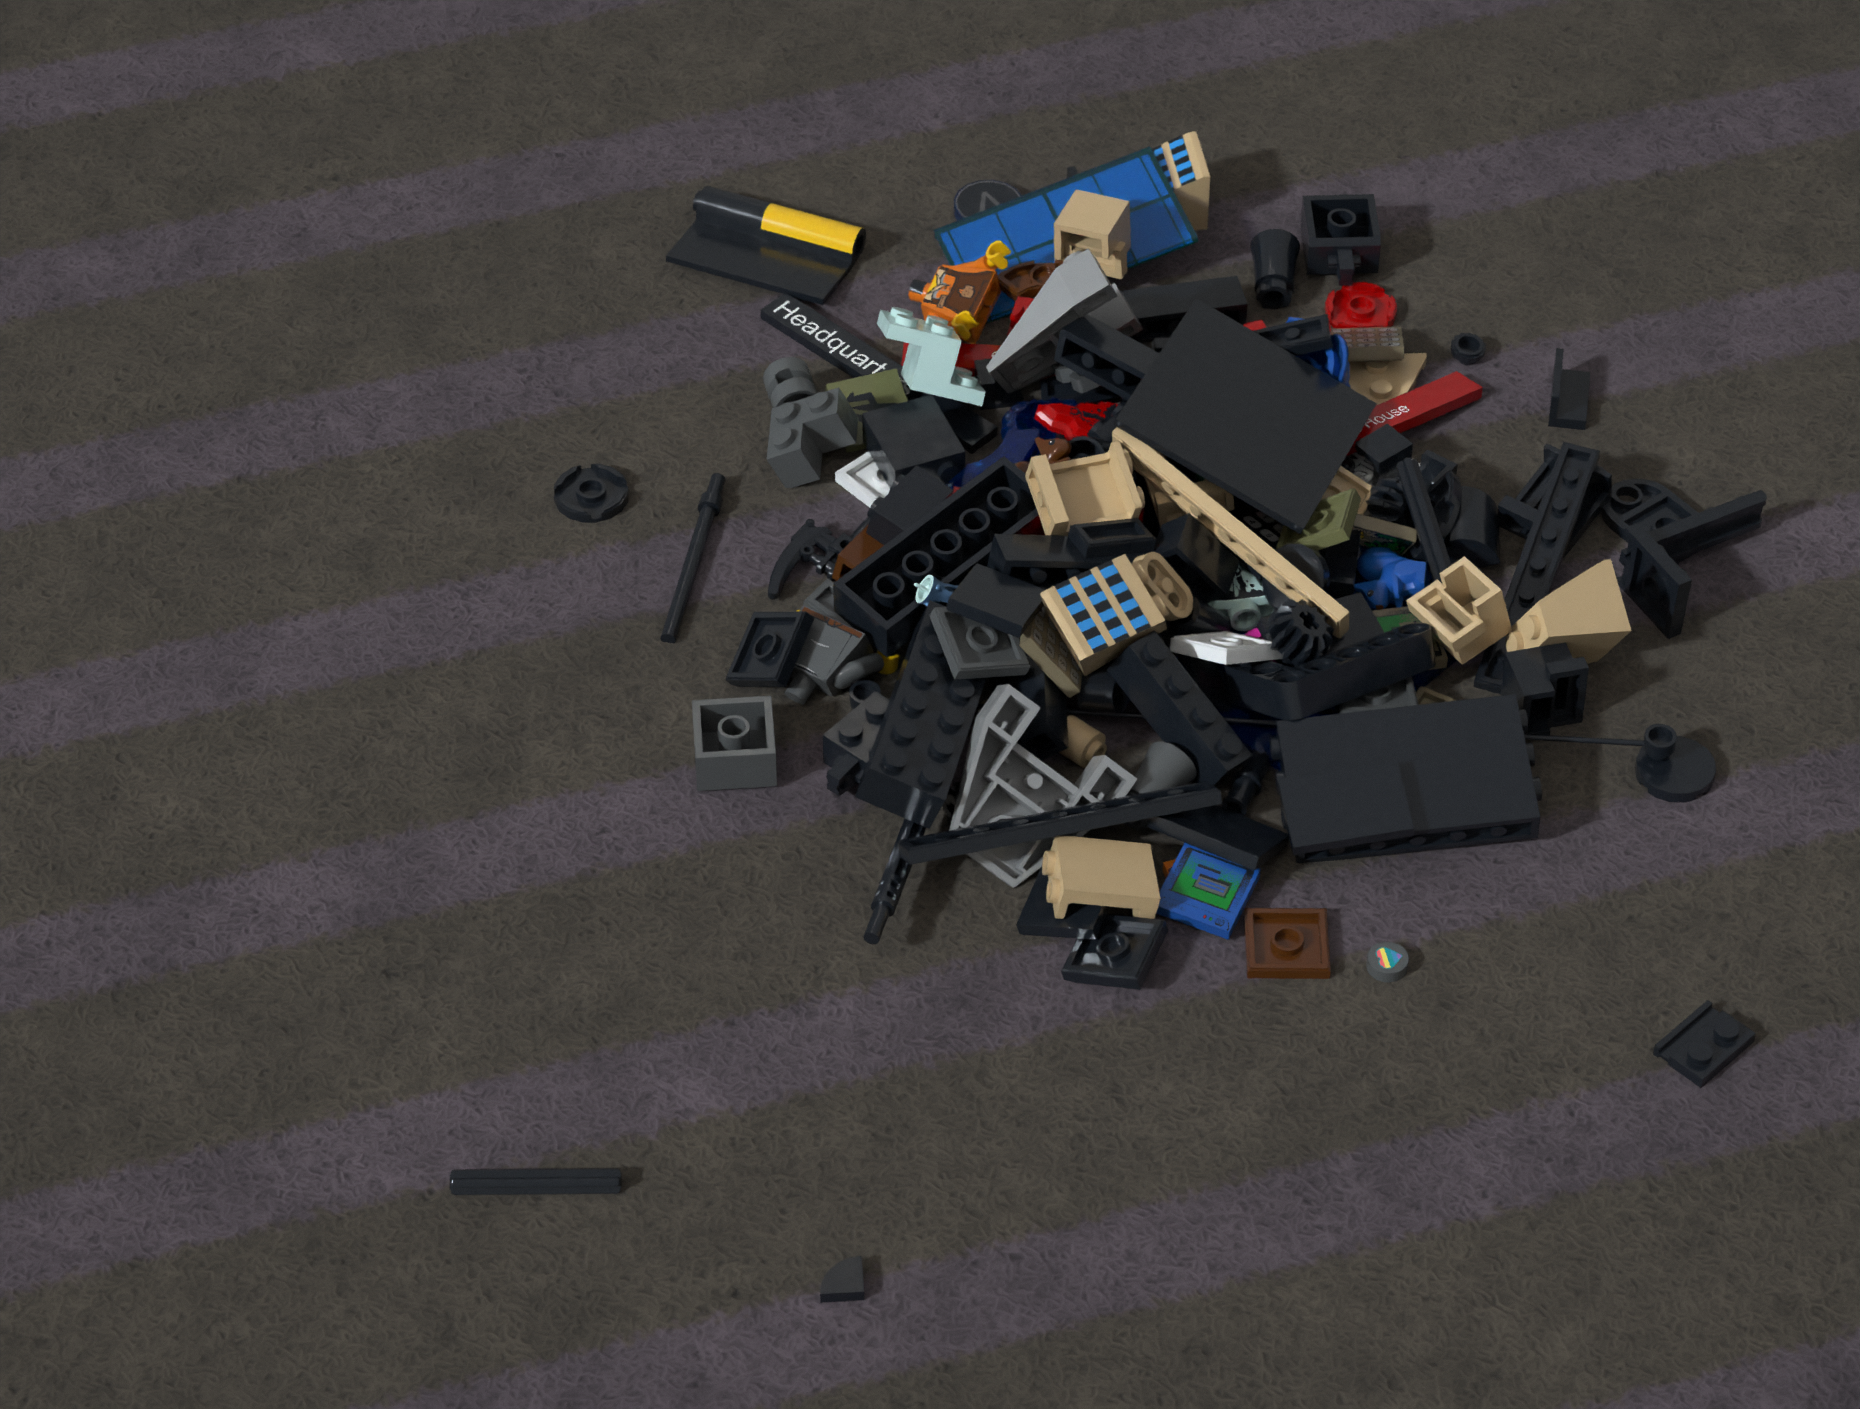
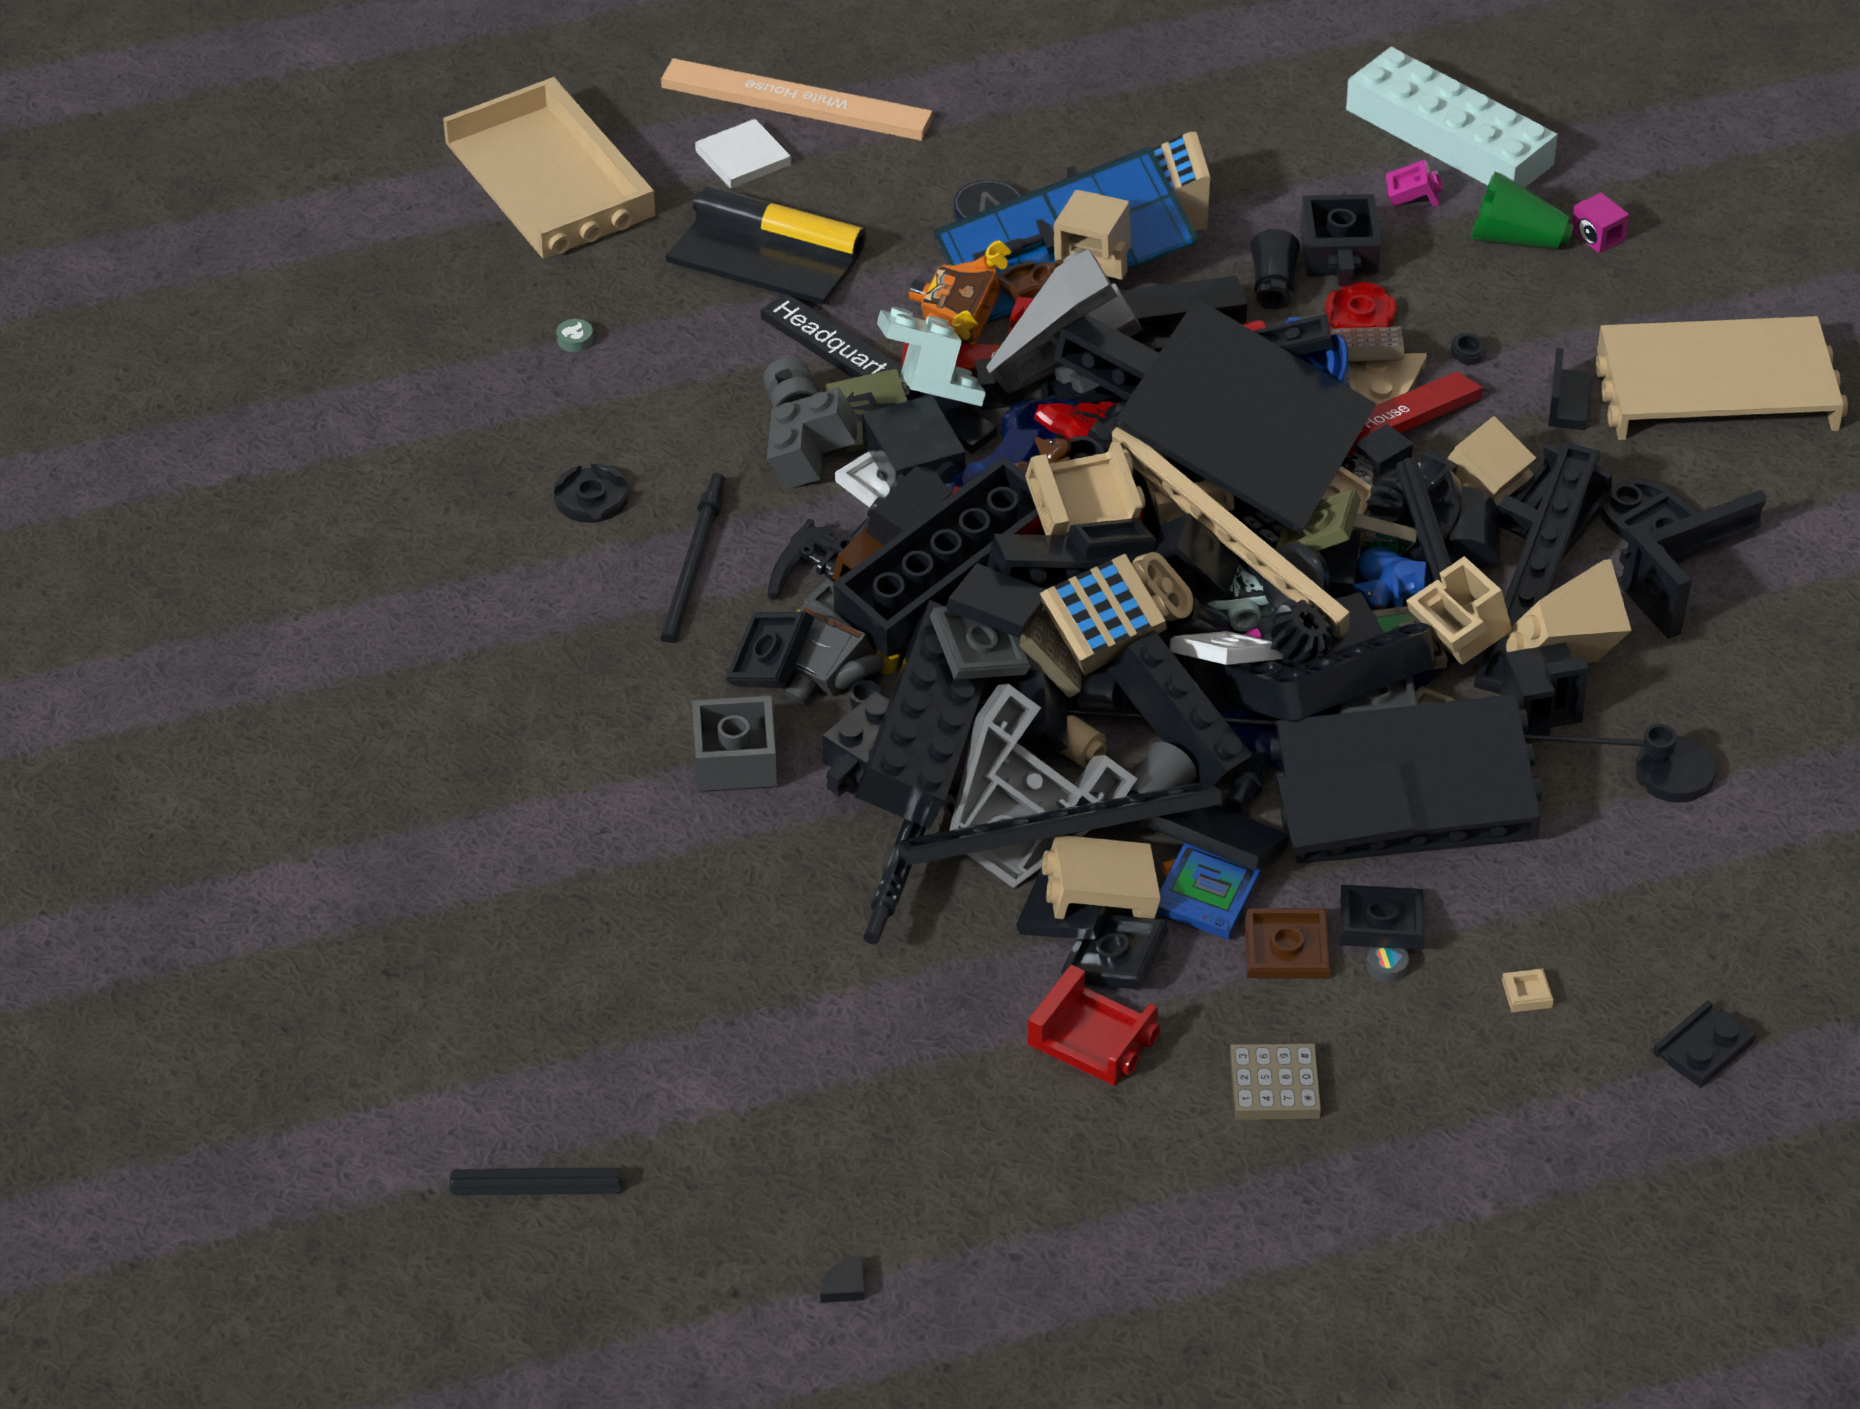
flat silver piece [914,575,958,606] -> none
none -> tan panel [443,77,656,259]
none -> sand green tile [556,319,593,352]
none -> light nougat tile [661,58,932,141]
none -> white tile [695,119,791,189]
none -> black piece [972,219,1054,261]
none -> red panel [1027,965,1161,1086]
none -> tile [1230,1044,1321,1120]
none -> black tile [1340,885,1425,950]
none -> light aqua brick [1346,47,1558,188]
none -> dark pink bracket [1386,160,1443,207]
none -> tan plate [1447,416,1536,508]
none -> green cone [1470,171,1574,249]
none -> tan tile [1502,968,1554,1012]
none -> dark pink brick [1572,192,1630,253]
none -> tan panel [1596,316,1848,440]

